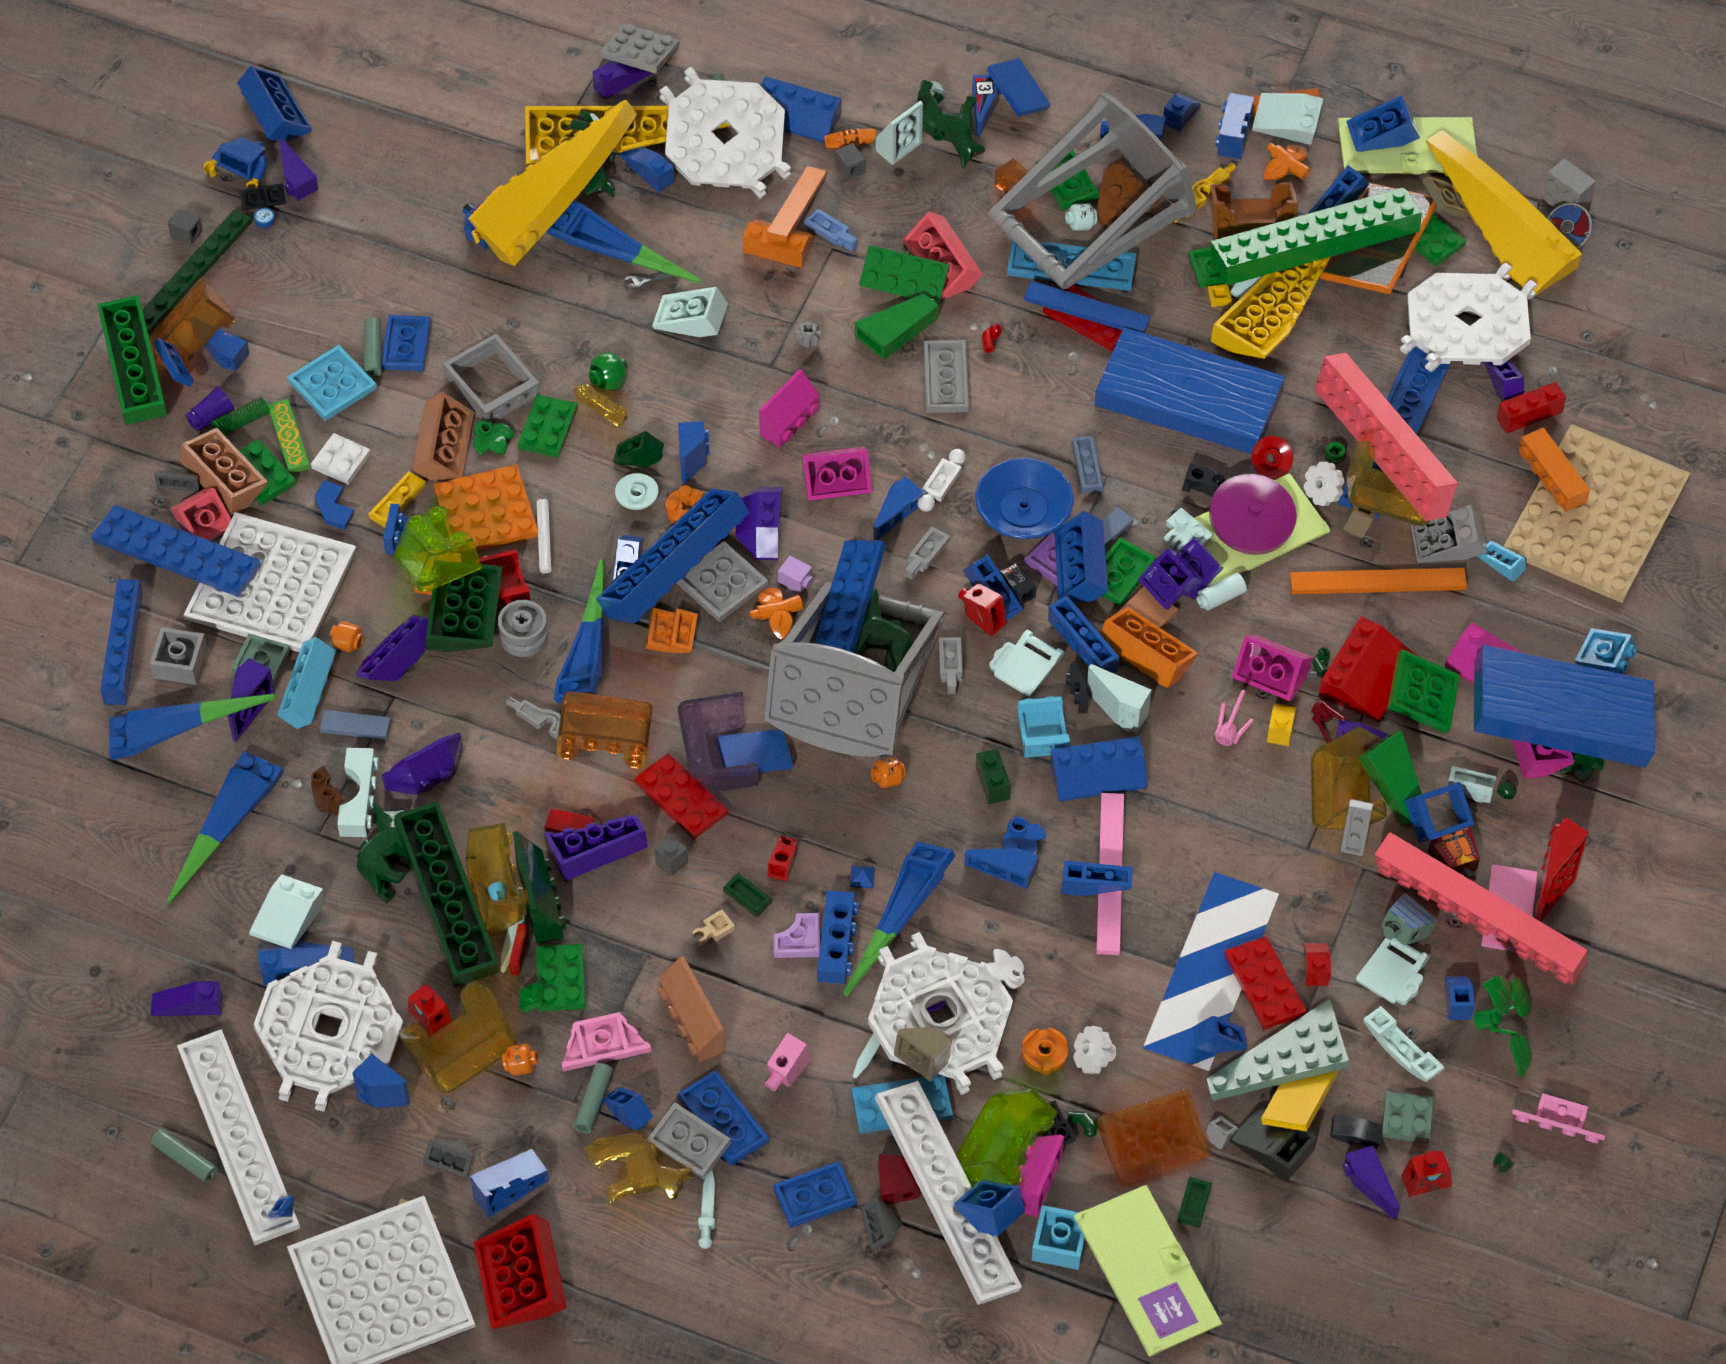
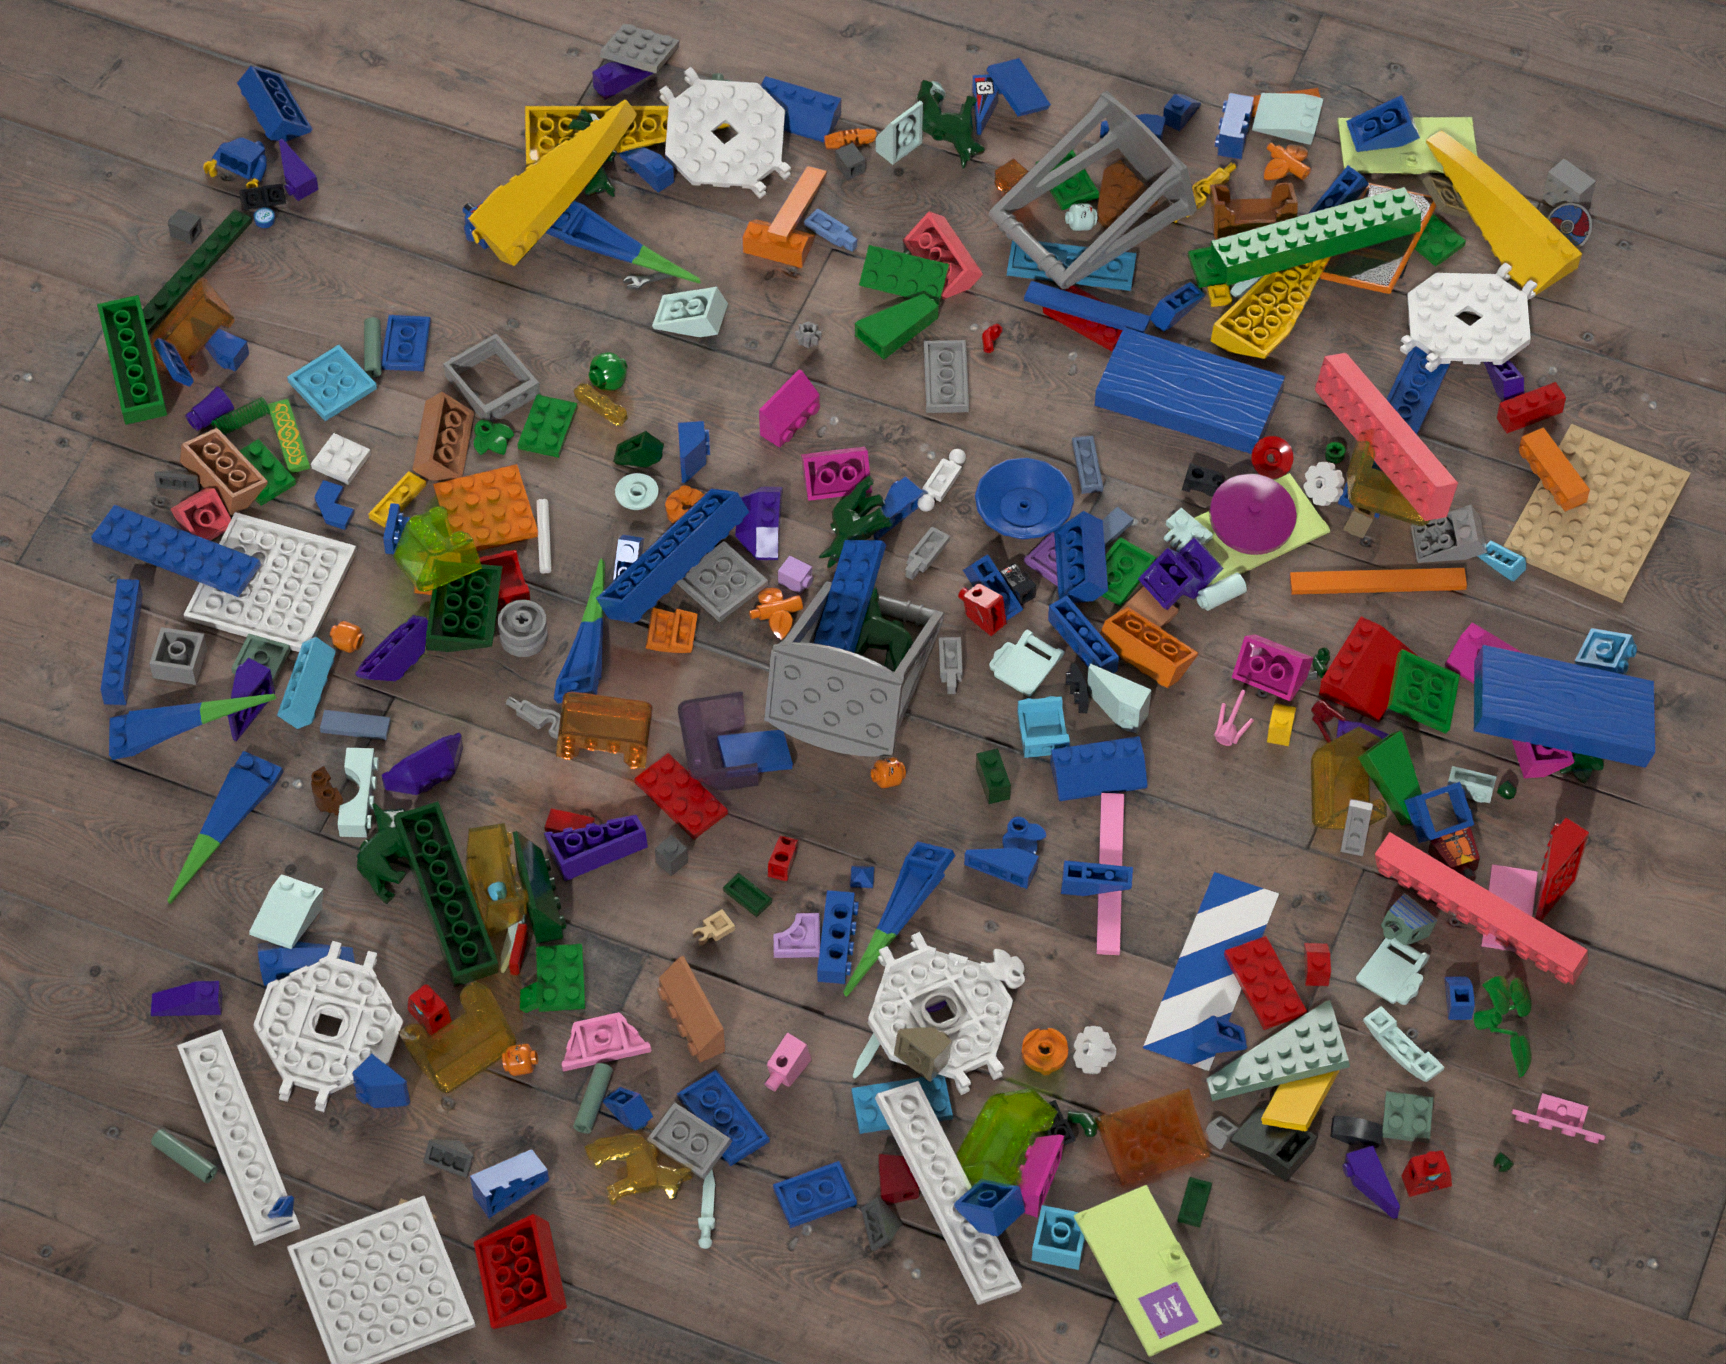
none -> dark green animal [819,475,893,568]
none -> blue slope [1150,282,1206,332]

